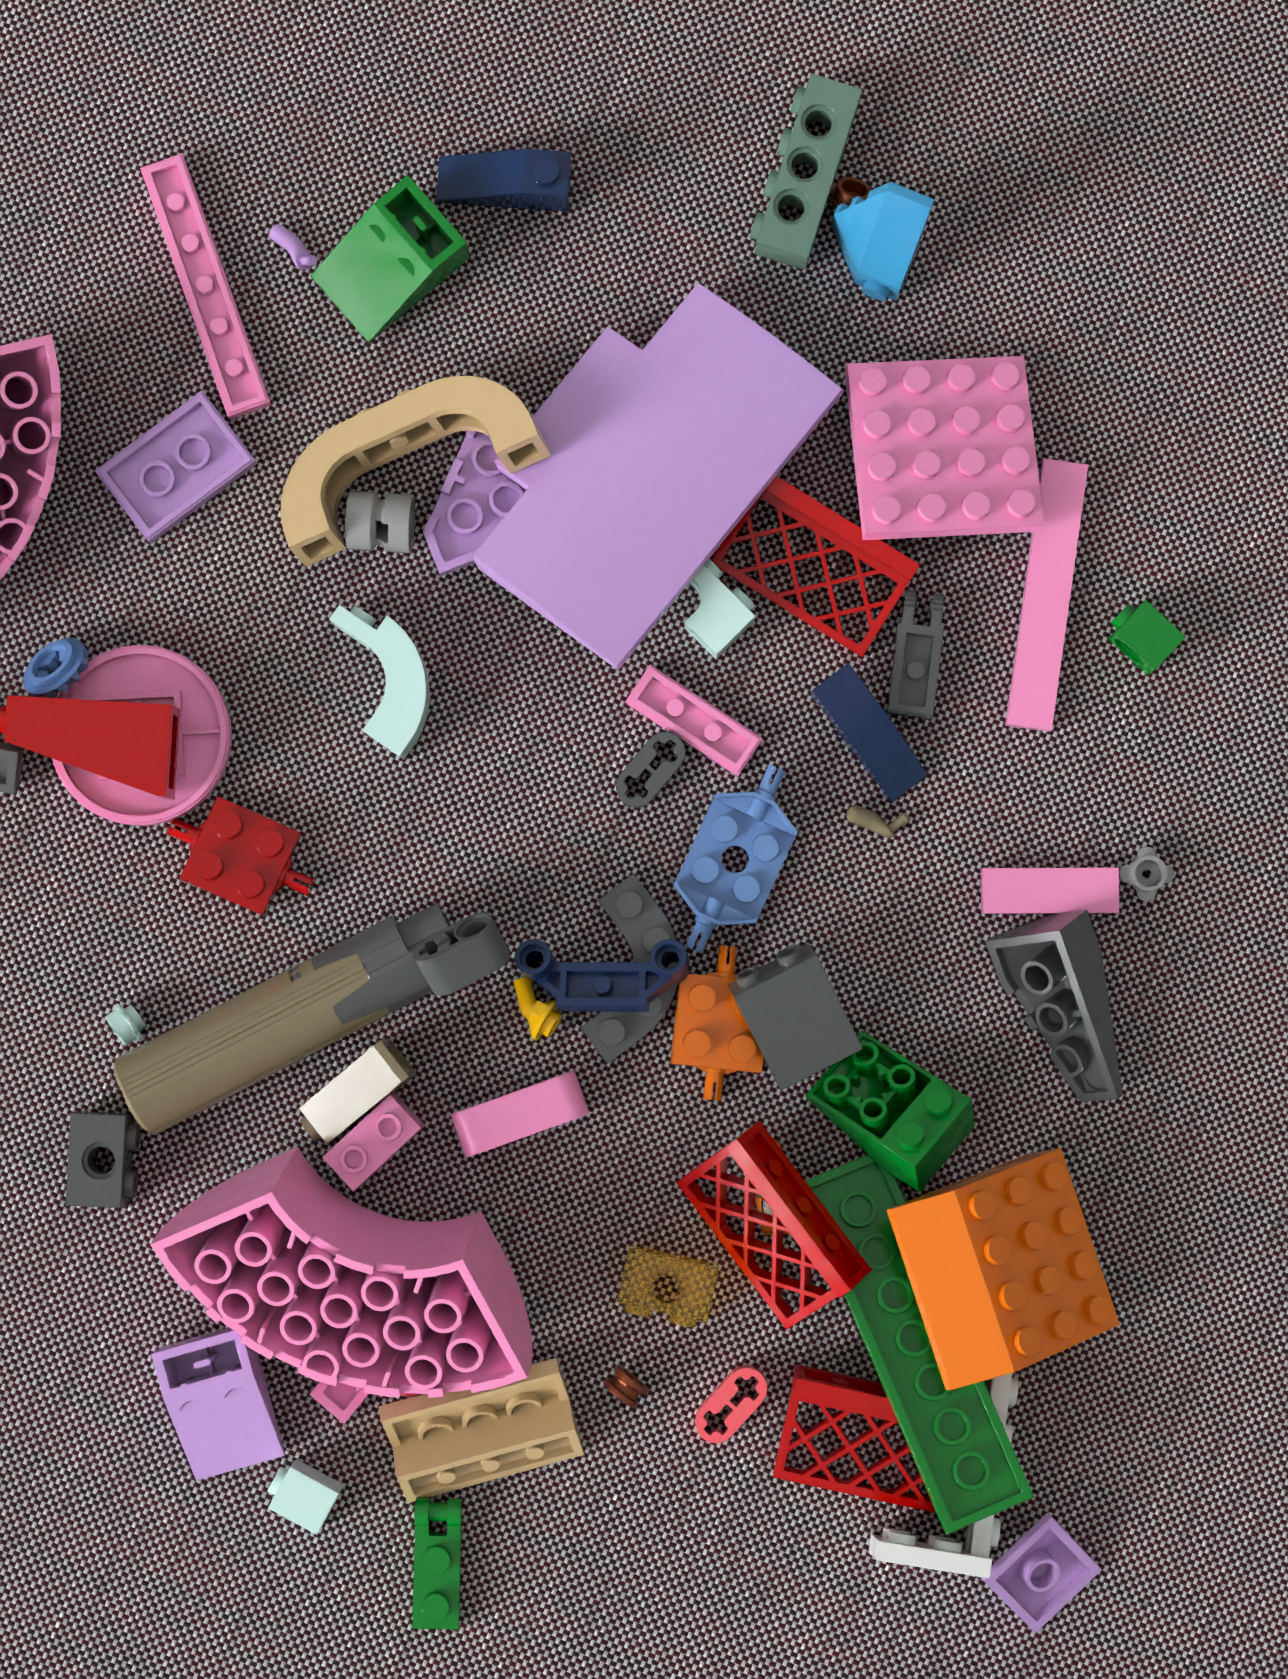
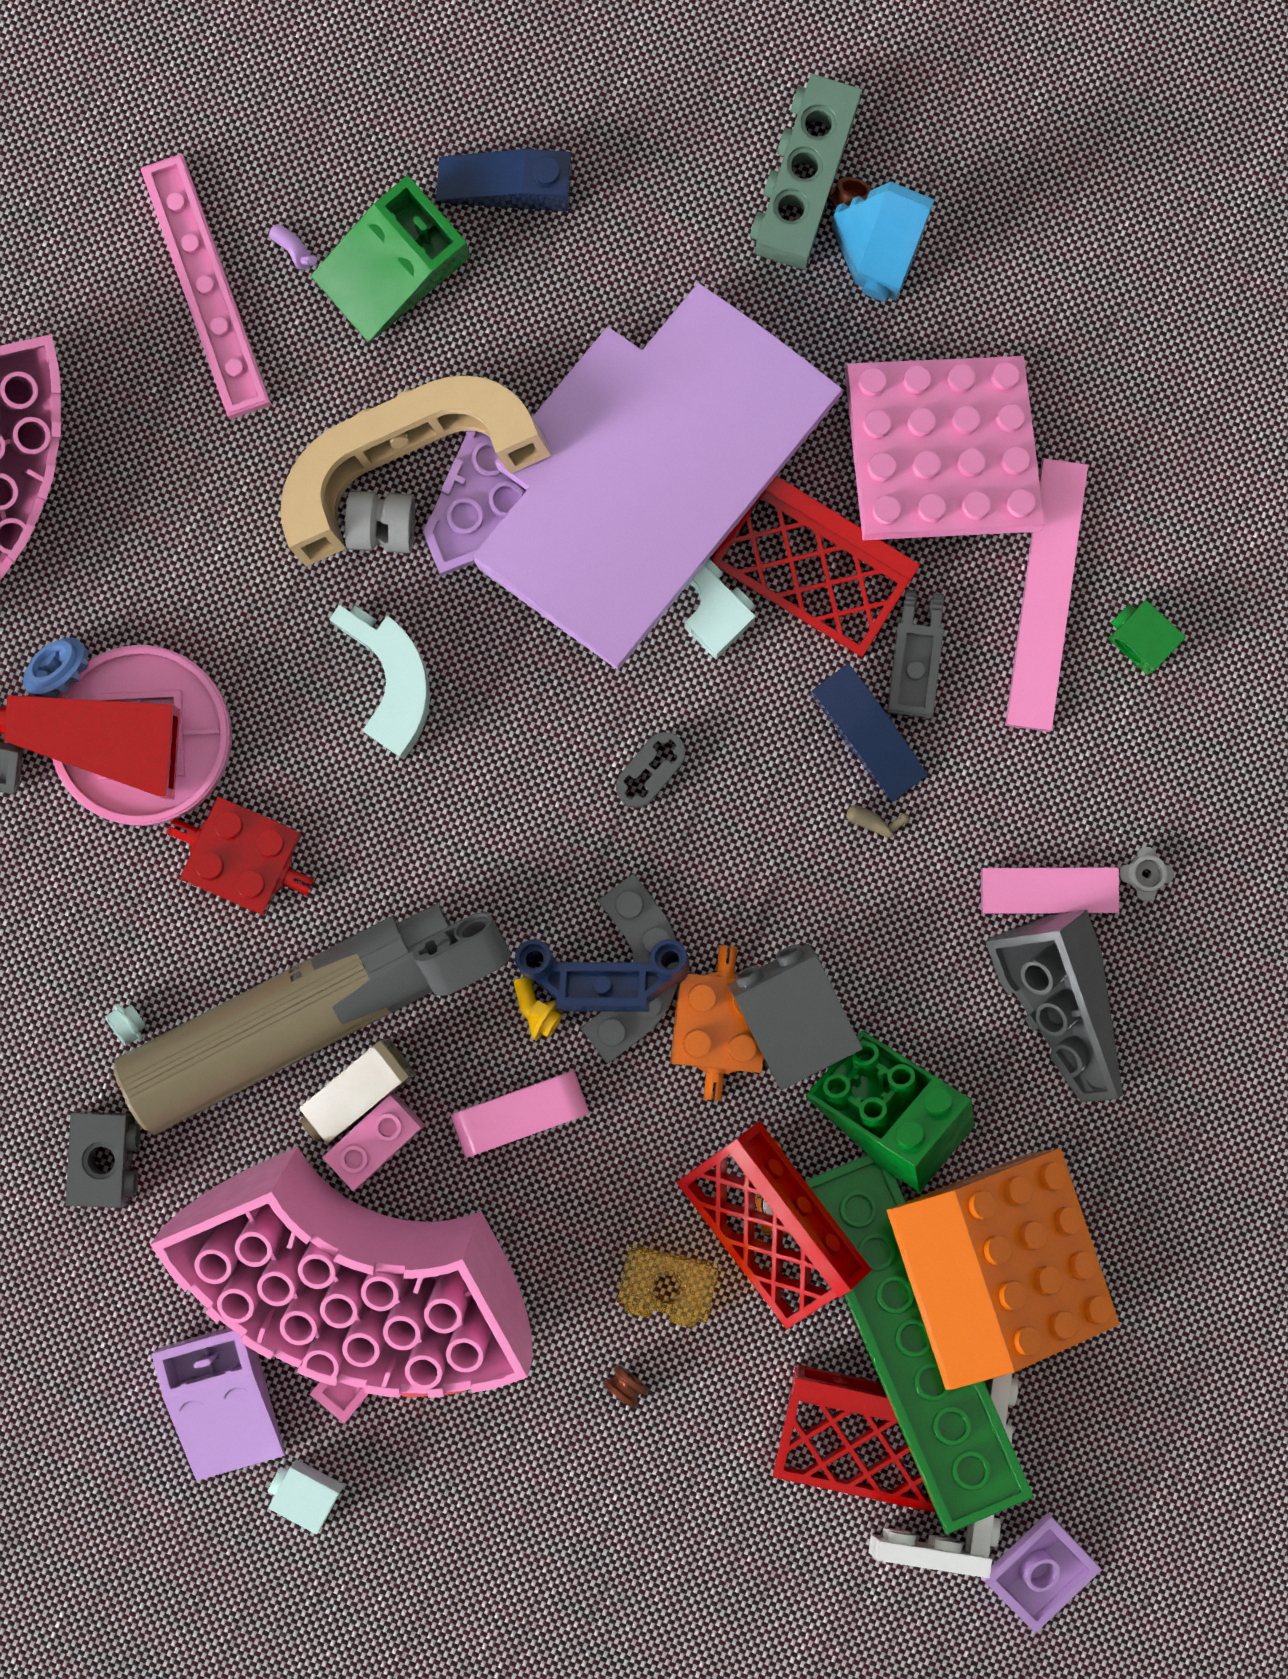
lavender tile [95,390,258,544] -> none
tan slope [379,1358,584,1503] -> none
green plate [412,1497,463,1630] -> none
bright pink tile [625,664,763,777] -> none
medium blue plate [673,764,798,954] -> none
coral beam [695,1365,767,1444] -> none

